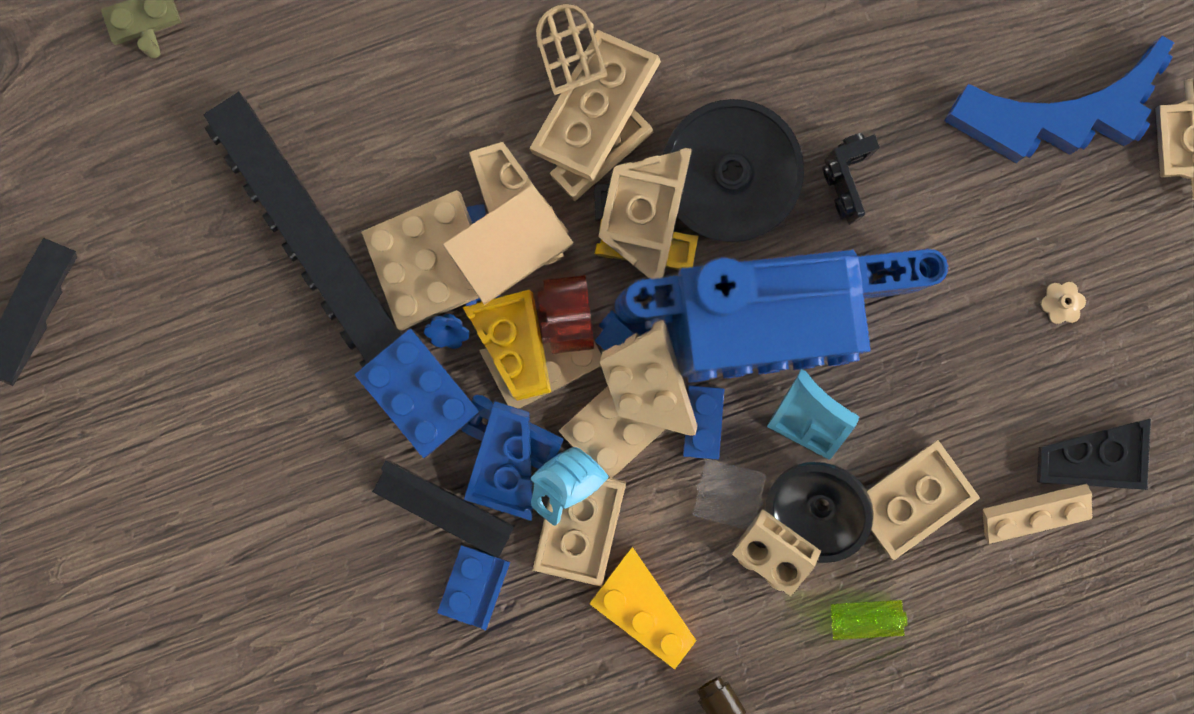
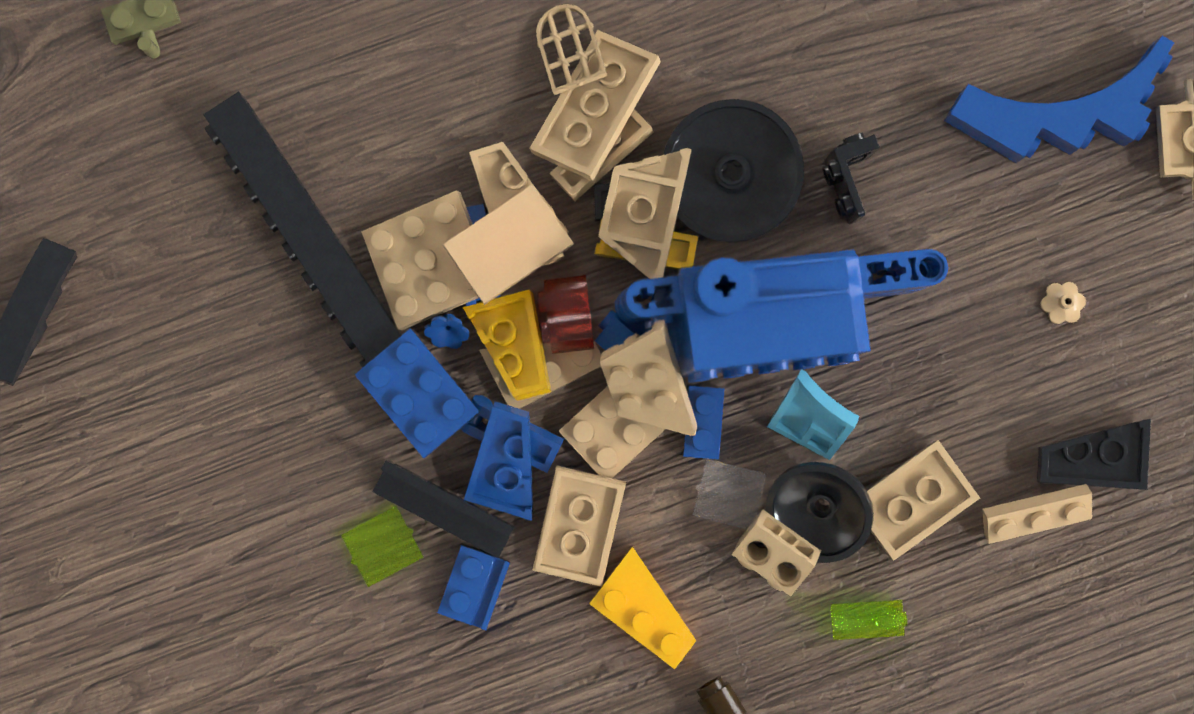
medium azure piece [531,447,609,526] -> none
none -> clear neon green piece [341,506,424,587]

